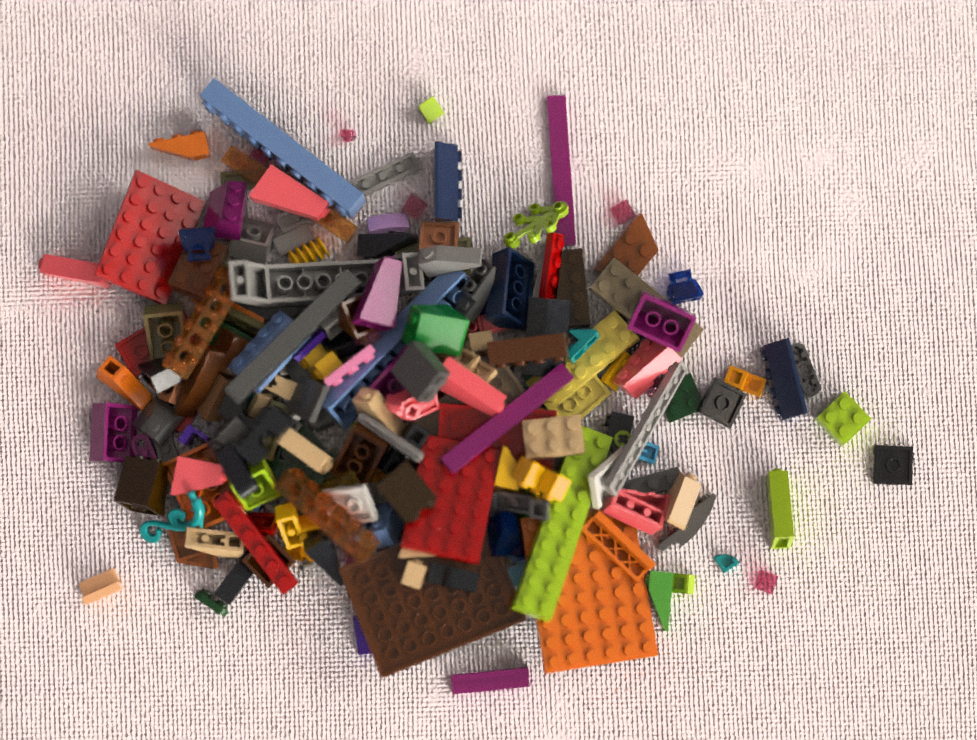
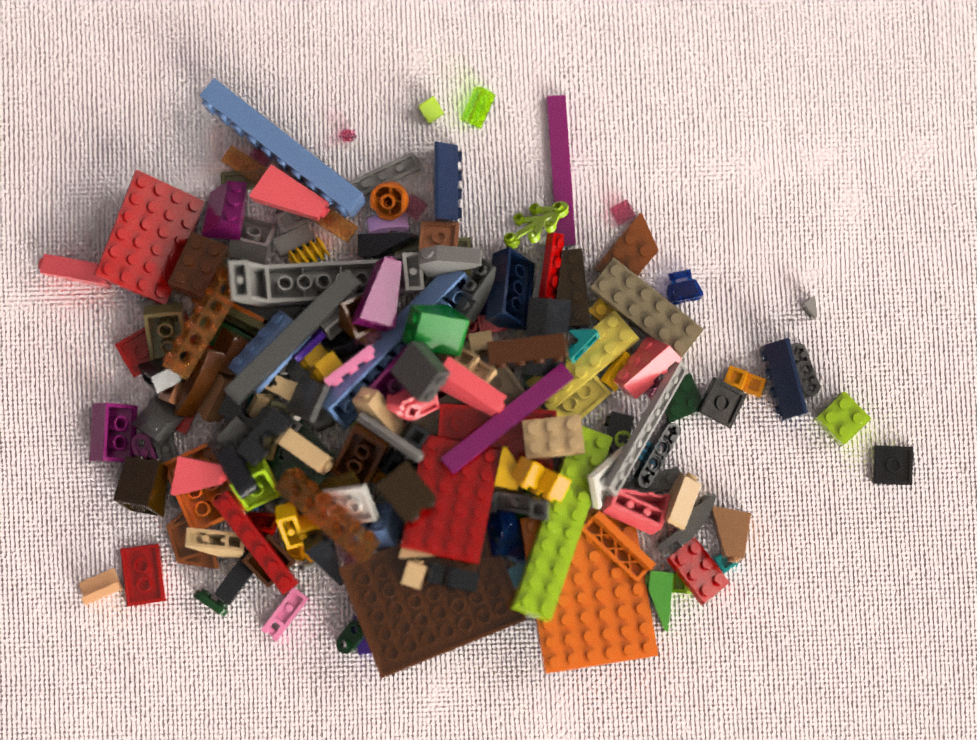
orange slope [96,355,154,411] -> none
teal plant [140,490,205,543] -> none
orange slope [148,130,211,161] -> none
clear blue piece [178,227,216,262] -> none
dark purple panel [178,424,210,447] -> none
magenta fence [451,667,530,694] -> none
magenta slope [627,290,697,353] -> none
clear pink plate [753,570,779,594] -> none
lime slope [767,468,794,549] -> none
none -> red tile [120,543,166,606]
none -> bright pink plate [261,587,309,642]
none -> dark green plate [336,619,365,654]
none -> orange cylinder [370,181,409,220]
none -> clear neon green slope [460,86,496,129]
none -> yellow plate [589,299,614,322]
none -> black beam [633,423,680,488]
none -> plate [666,536,730,606]
none -> medium nougat slope [710,506,751,563]
none -> light grey slope [801,295,818,321]

